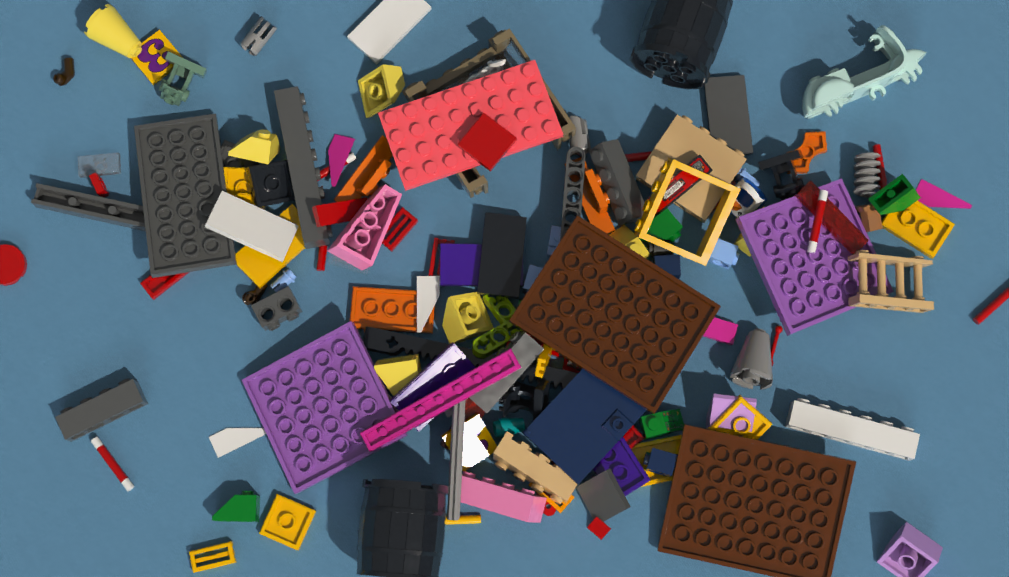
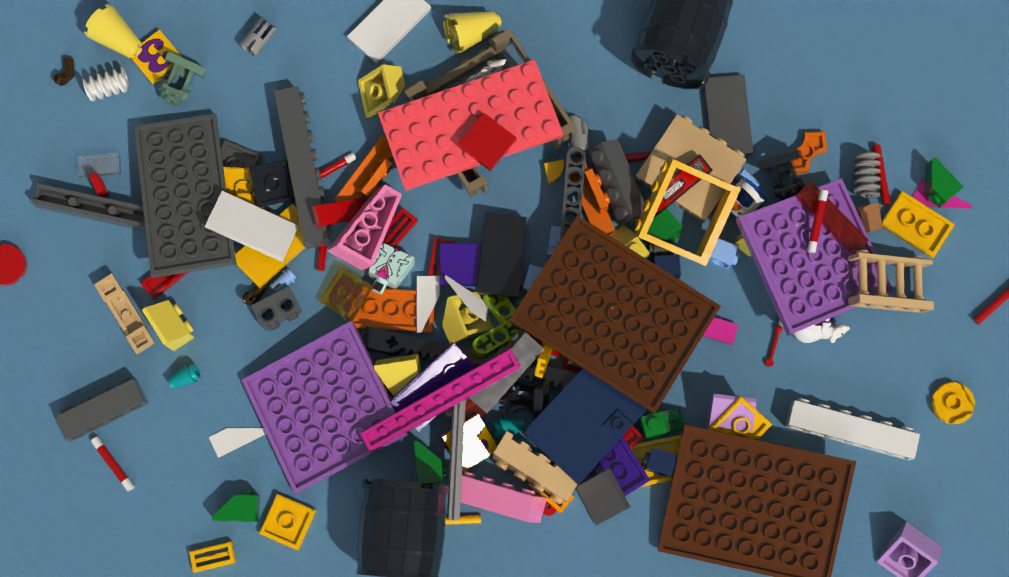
light yellow slope [228,129,280,164] -> none
dark pink sticker [328,134,355,187] -> none
red sticker [587,516,611,540] -> none
light grey cone [730,329,773,390] -> none
light aqua piece [802,25,927,119] -> none
green slope [868,174,921,215] -> none
none -> white piece [83,67,129,102]
none -> tan slope [94,273,155,354]
none -> light yellow slope [142,300,195,351]
none -> teal cone [167,363,201,389]
none -> clear yellow tile [319,266,374,321]
none -> light aqua torso [369,243,415,295]
none -> green slope [414,441,448,485]
none -> light yellow cone [443,11,501,54]
none -> white sticker [445,275,489,321]
none -> yellow tile [544,159,564,185]
none -> white animal [779,318,850,343]
none -> green slope [925,157,963,208]
none -> yellow tile [931,382,975,425]

